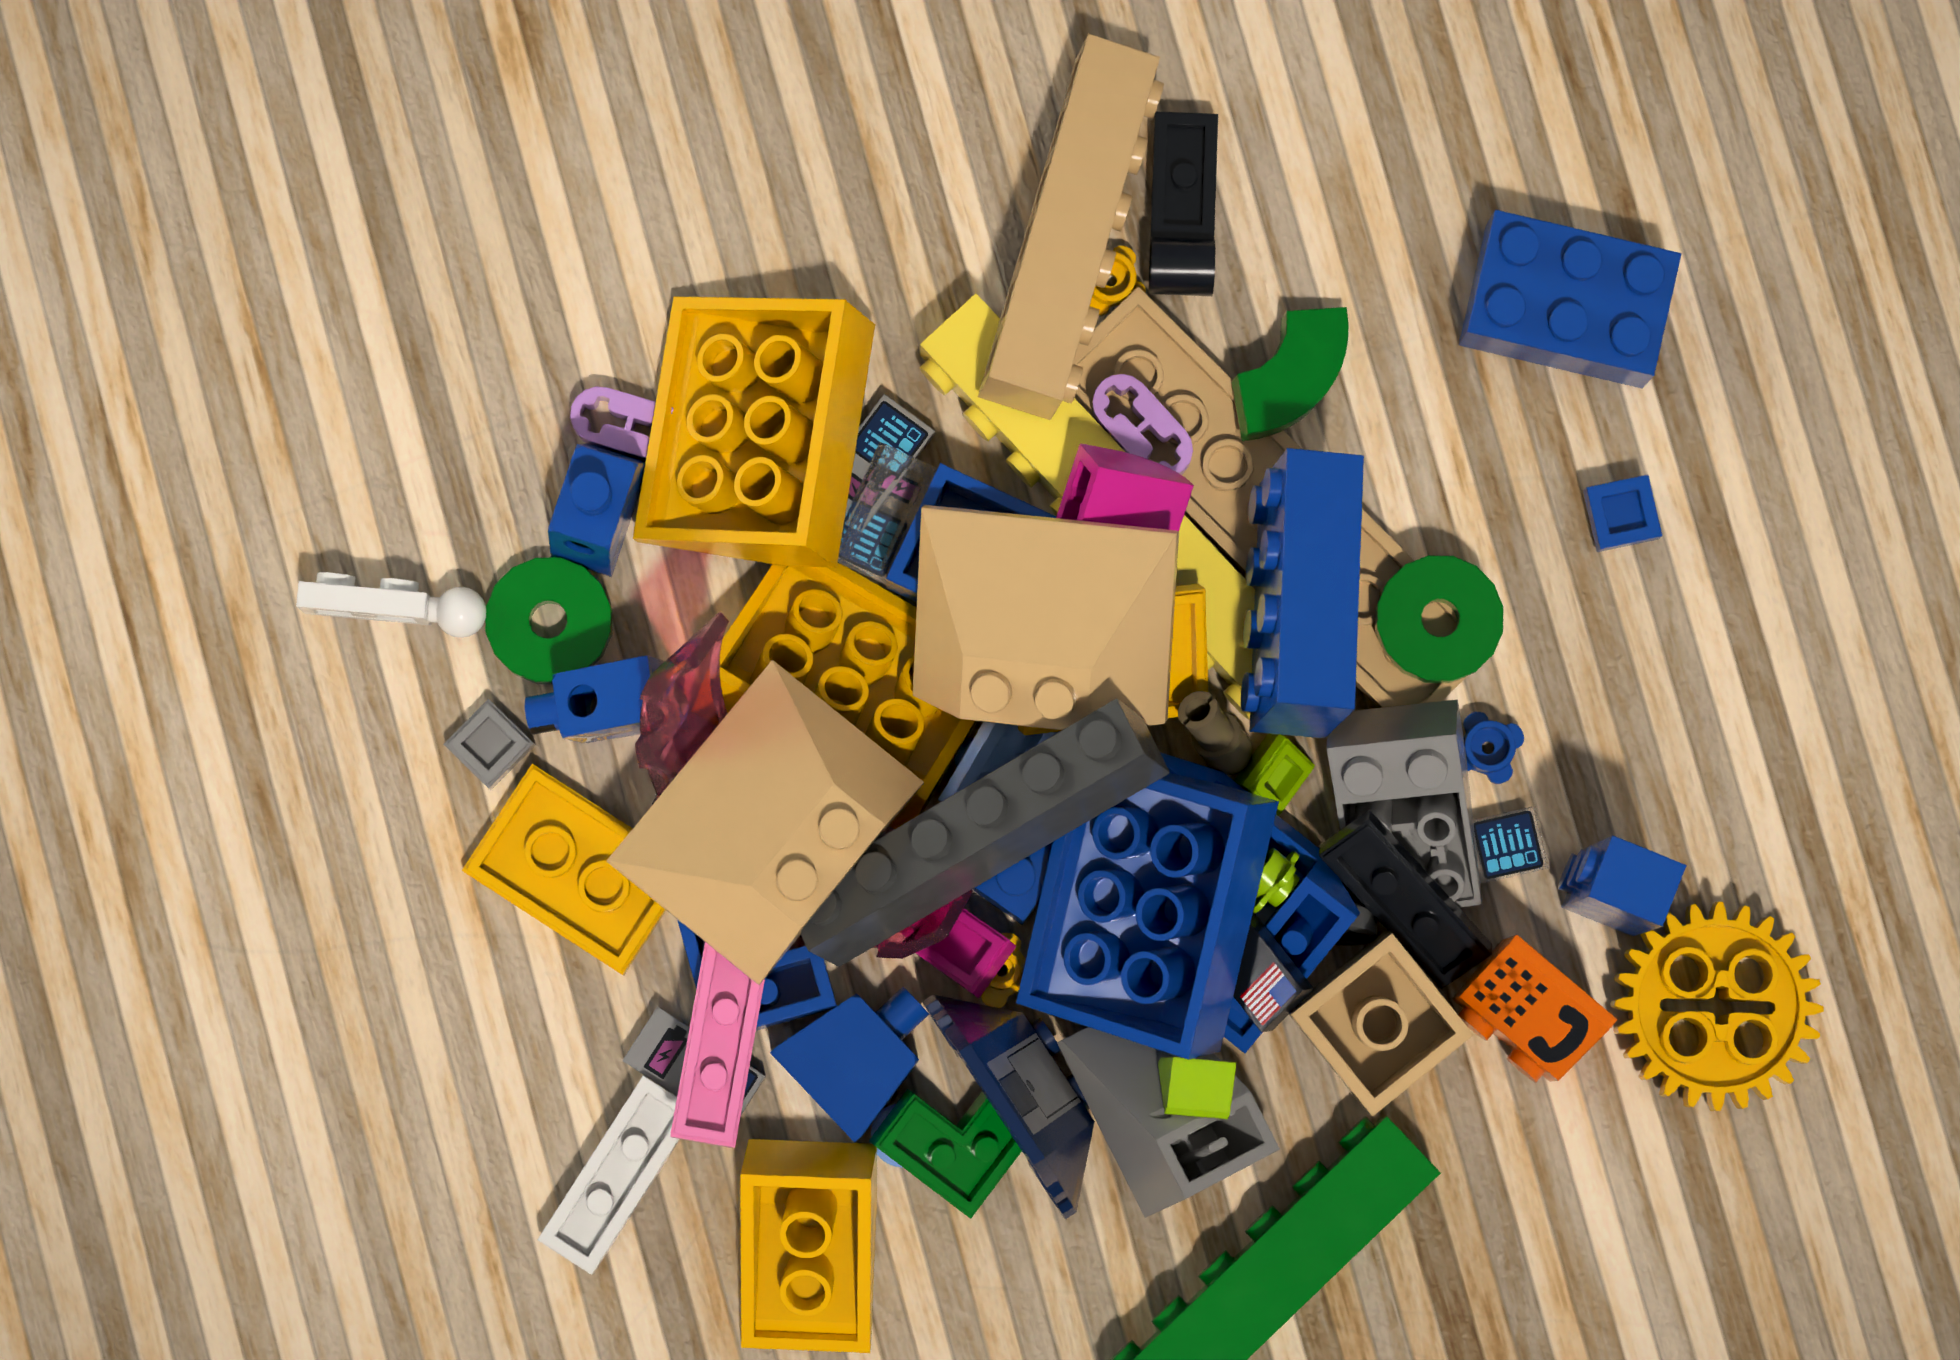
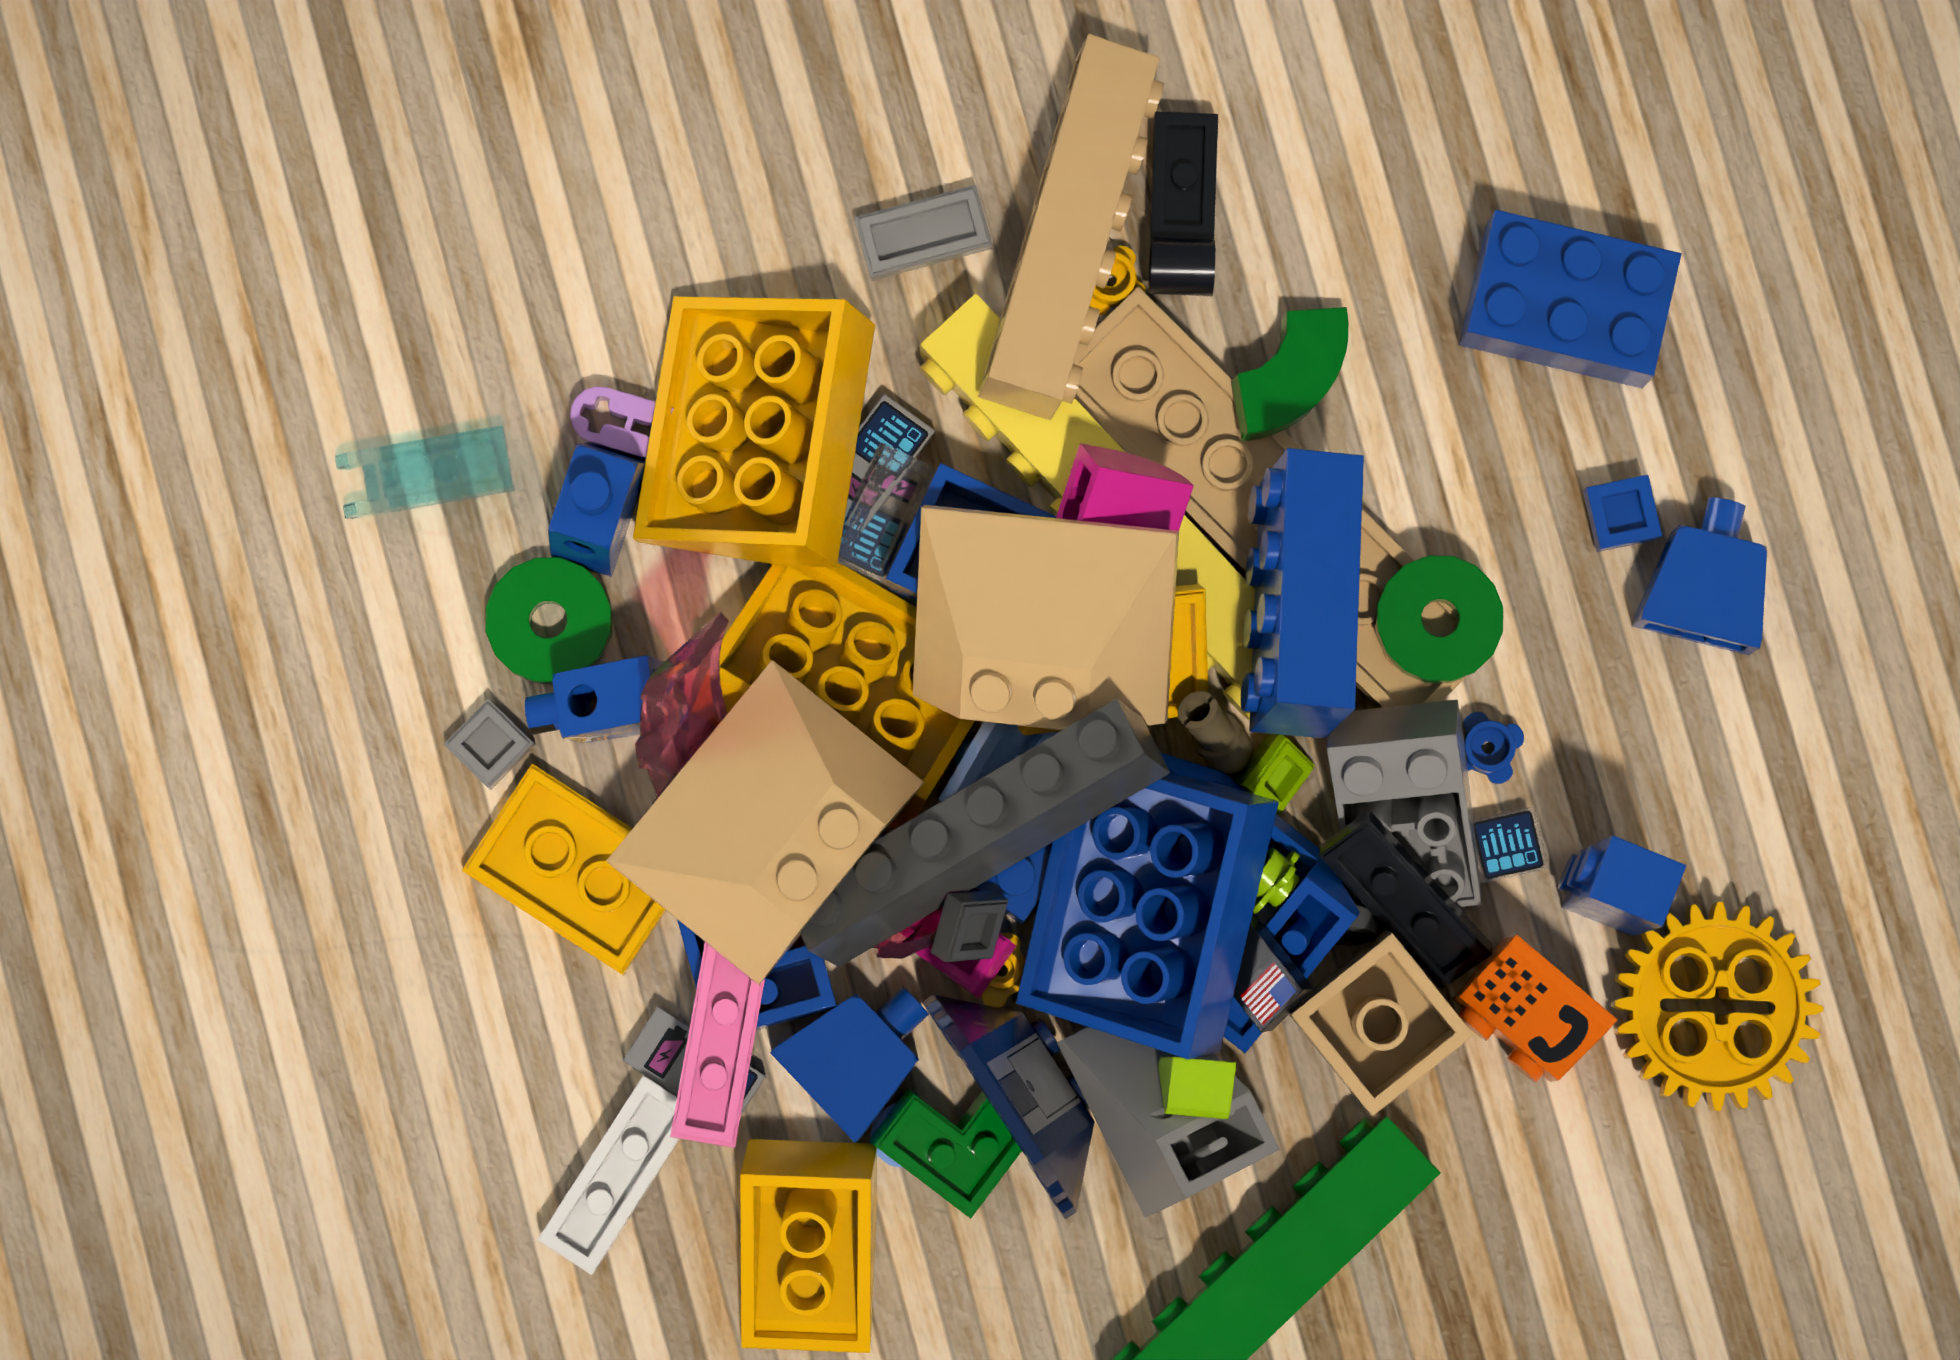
white plate [296,572,487,638] -> none
lavender beam [1092,374,1193,475] -> none
none -> clear light blue hinge [335,425,515,519]
none -> light grey tile [854,185,993,281]
none -> dark grey tile [931,890,1009,962]
none -> blue torso [1632,497,1767,655]

